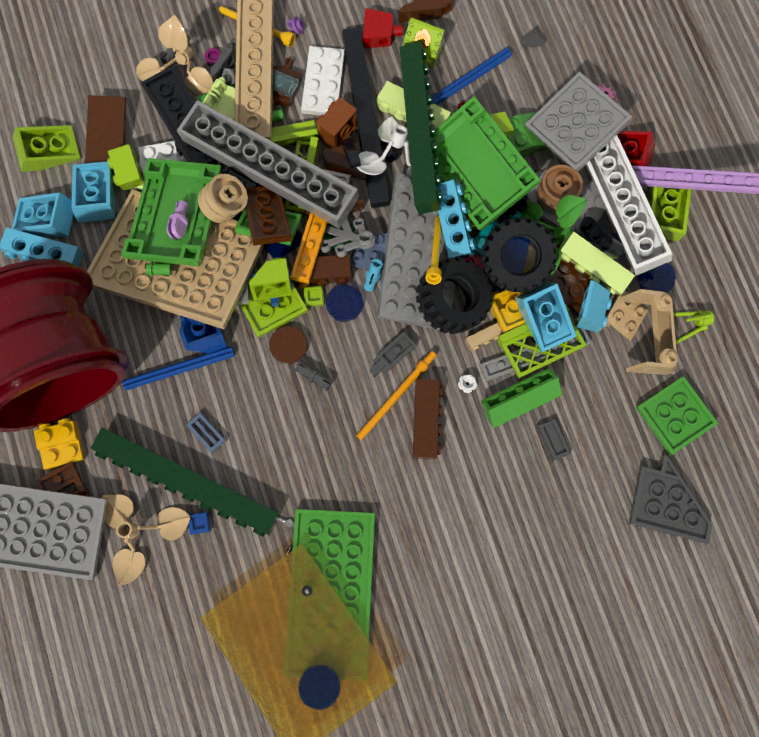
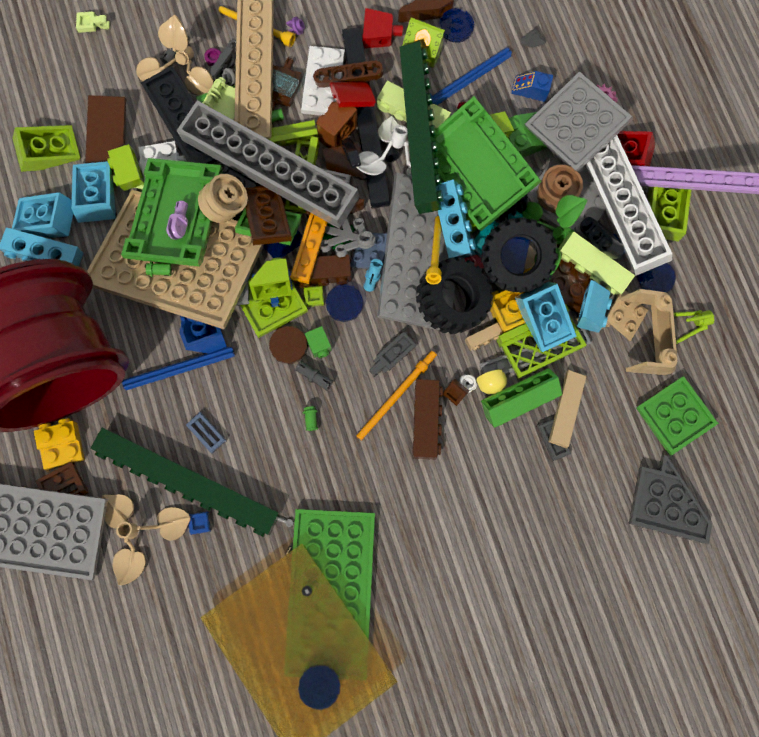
none -> yellowish green plate [76,12,110,32]
none -> bright green pin [302,406,318,431]
none -> bright green brick [304,326,332,358]
none -> reddish brown beam [313,60,384,88]
none -> red slope [330,82,376,107]
none -> clear blue tile [439,8,474,43]
none -> reddish brown tile [443,379,469,406]
none -> light yellow hair [476,369,507,394]
none -> blue slope [511,71,553,102]
none -> tan tile [548,370,586,448]

